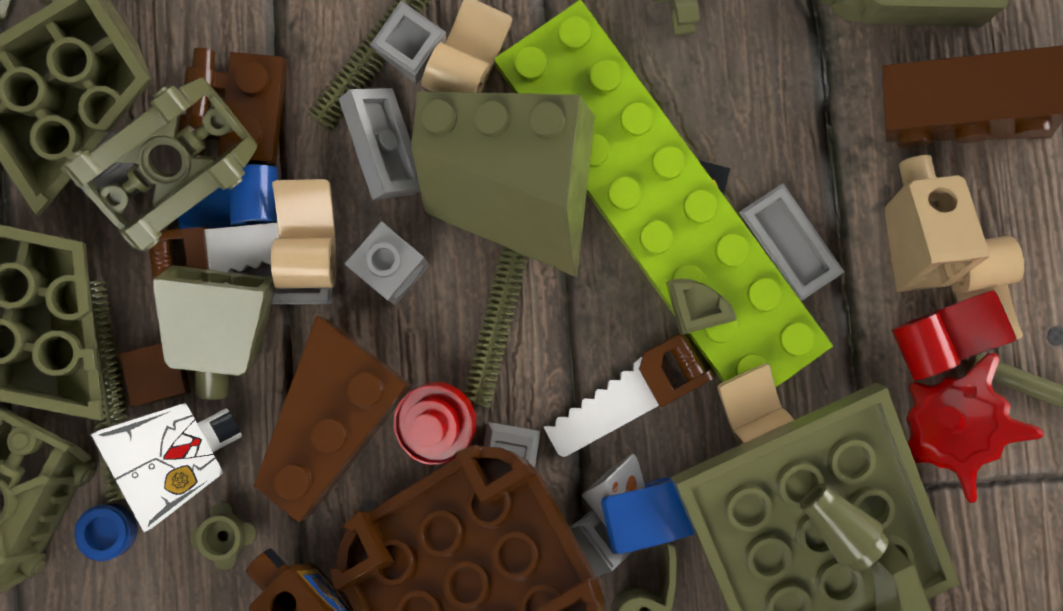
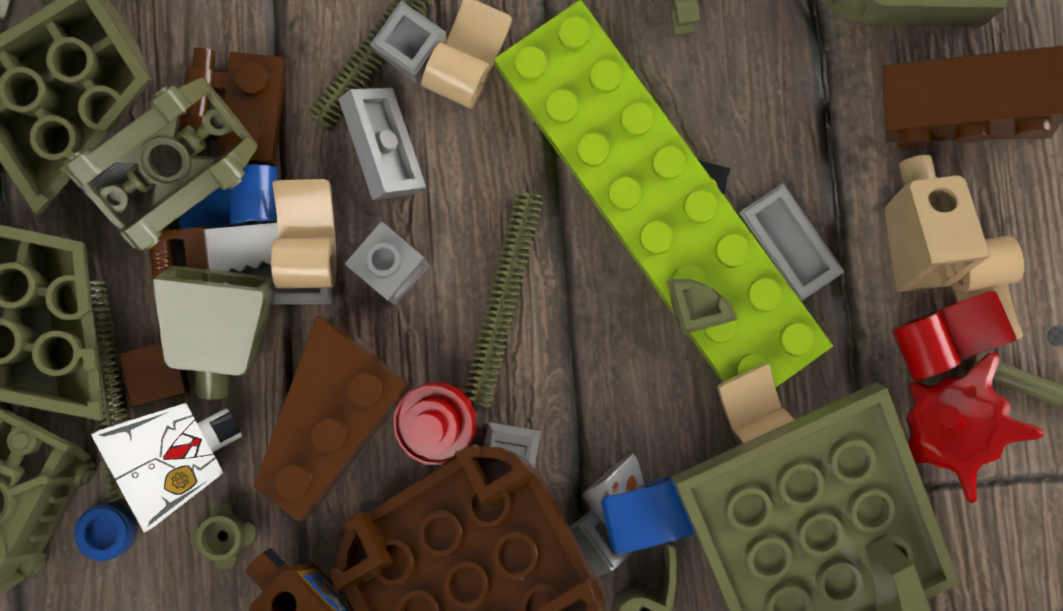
olive wedge [411,91,595,278] -> none
white piece [544,333,716,457] -> none
olive cone [800,483,889,571] -> none

